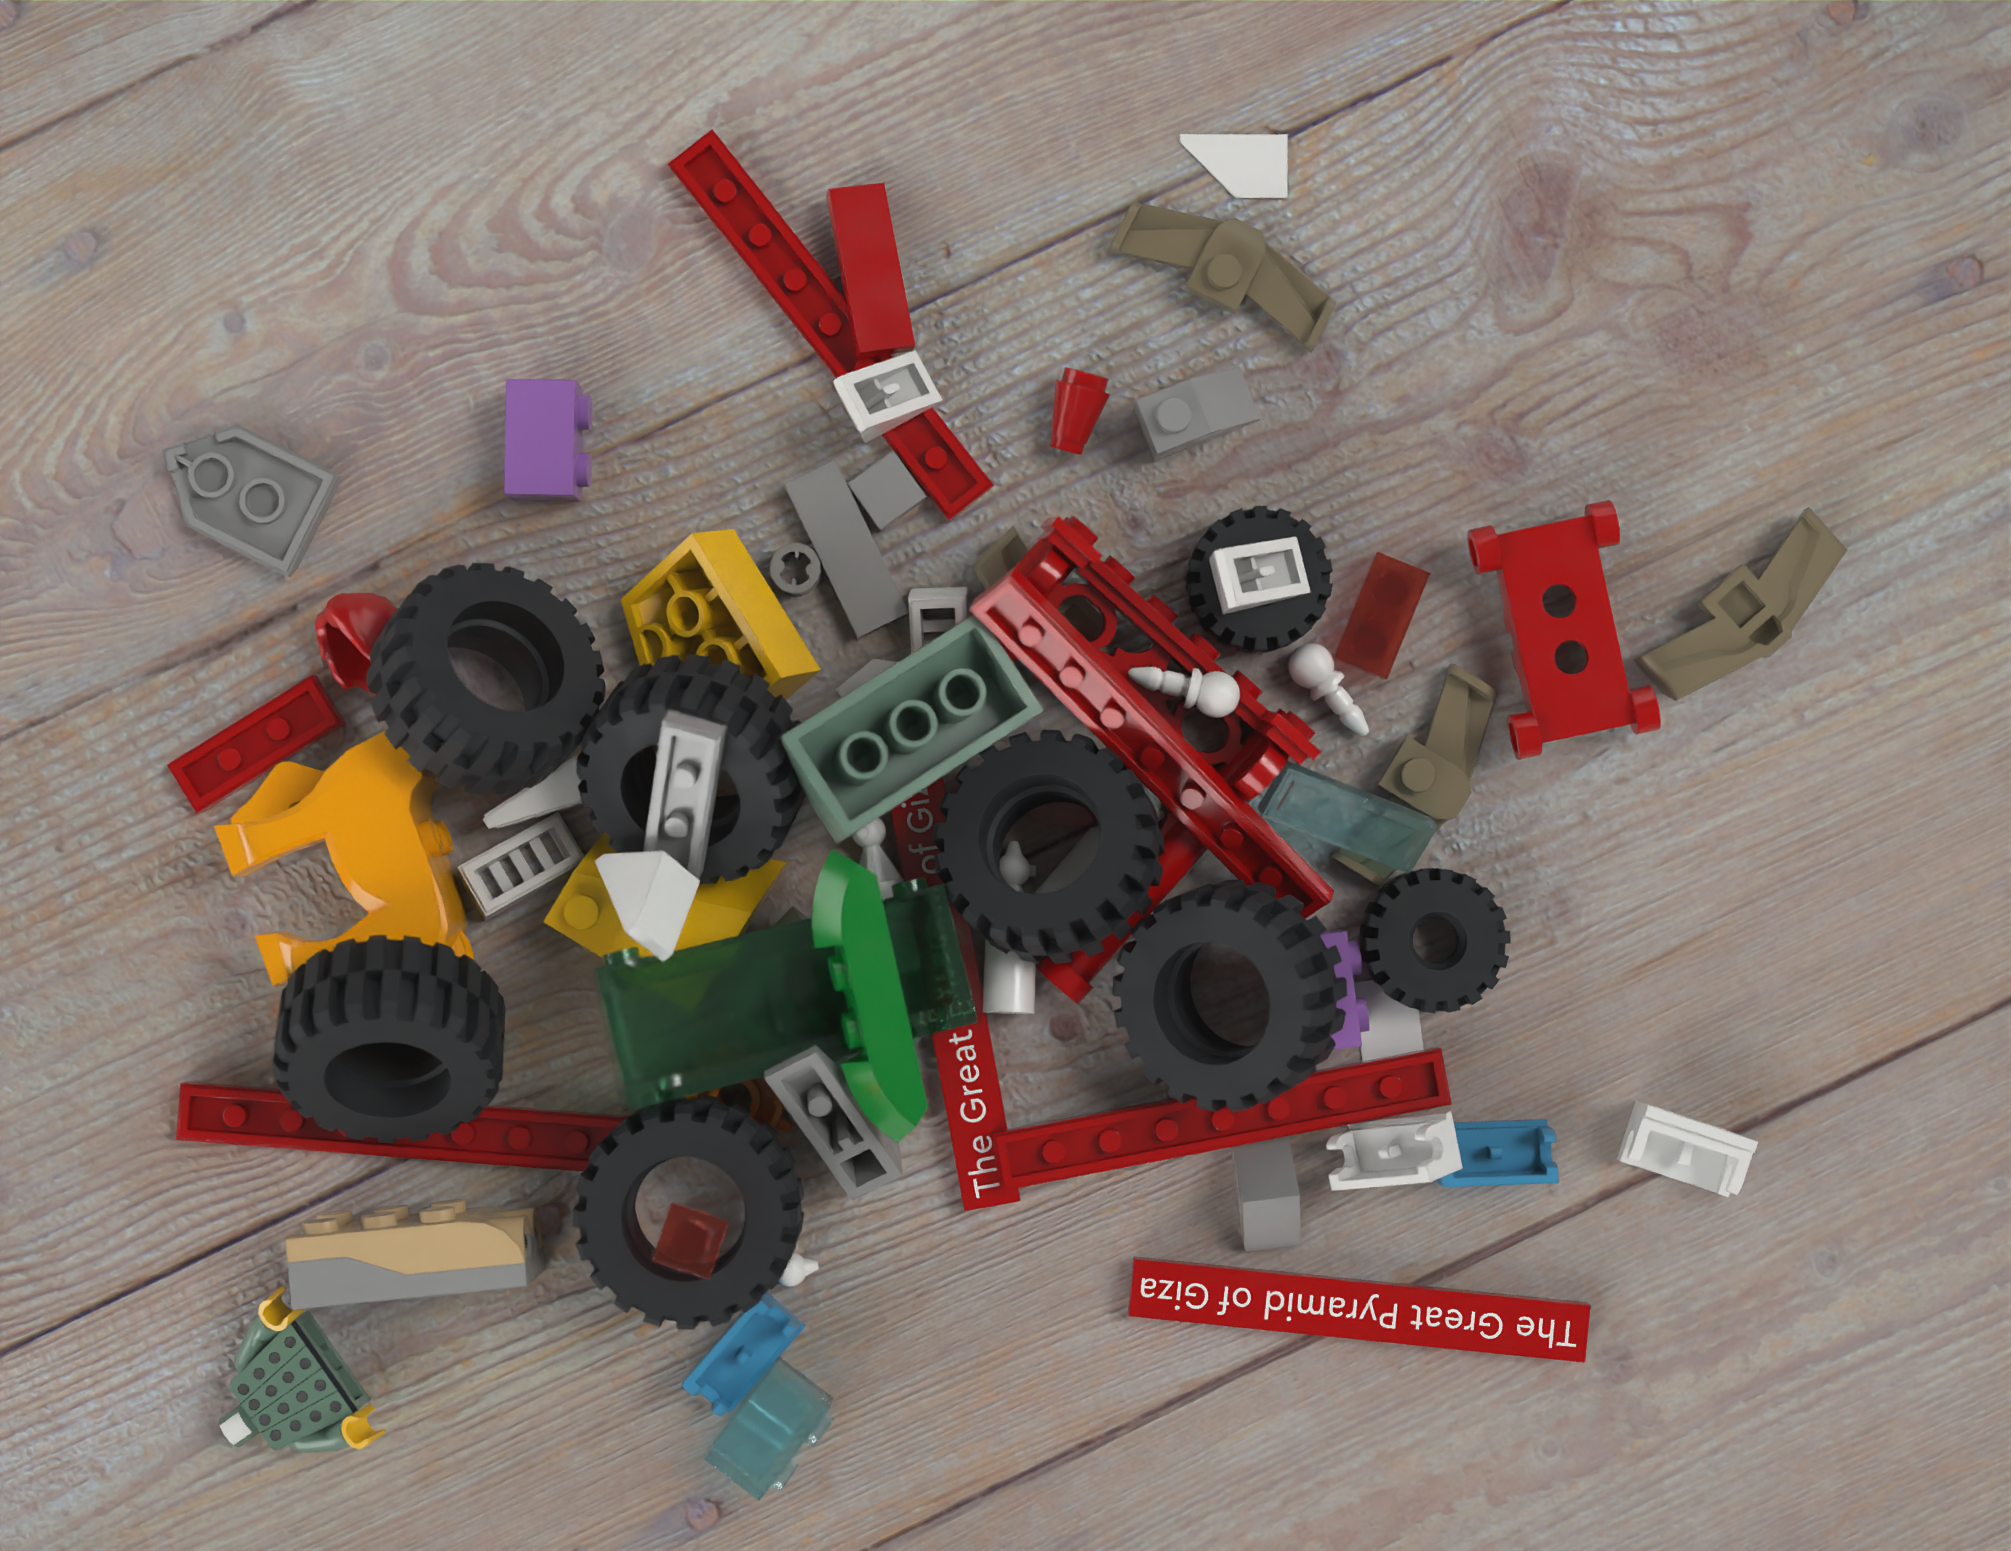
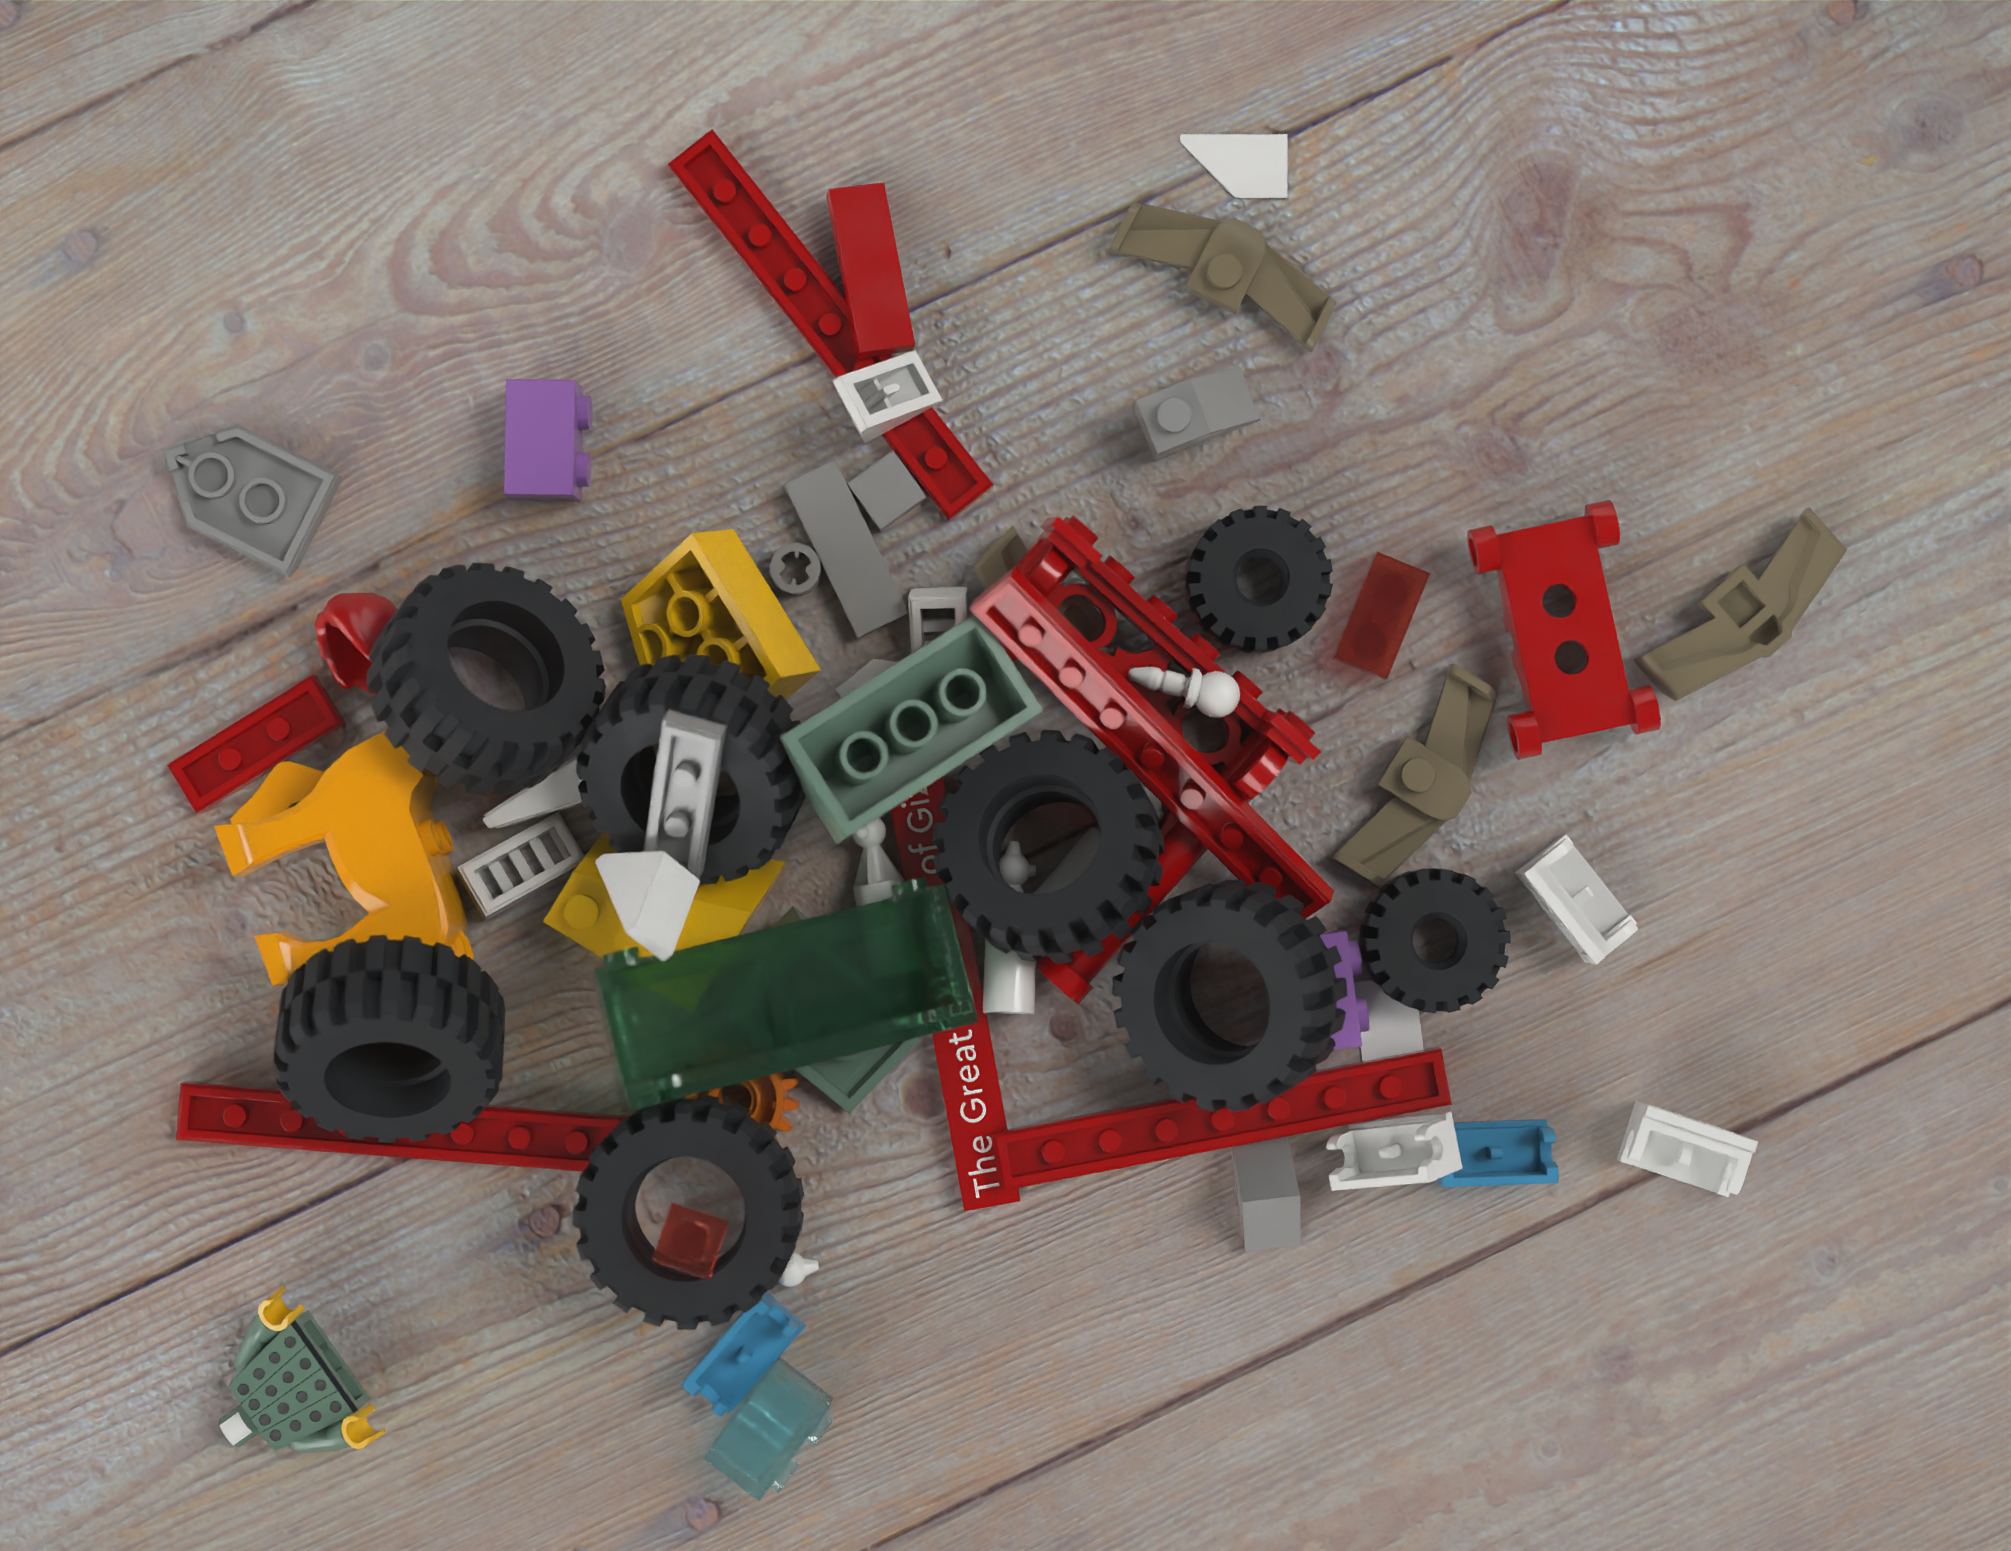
tan piece [285,1199,546,1310] -> none
light grey slope [764,1045,903,1201] -> none
green brick [812,849,928,1143] -> none
red cone [1049,367,1110,455] -> none
red tile [1128,1256,1591,1363] -> none
white slope [1209,536,1311,615] -> none
clear light blue tile [1257,761,1438,873] -> none
white bar [1288,643,1369,736] -> none
none -> white hinge [1515,834,1638,965]

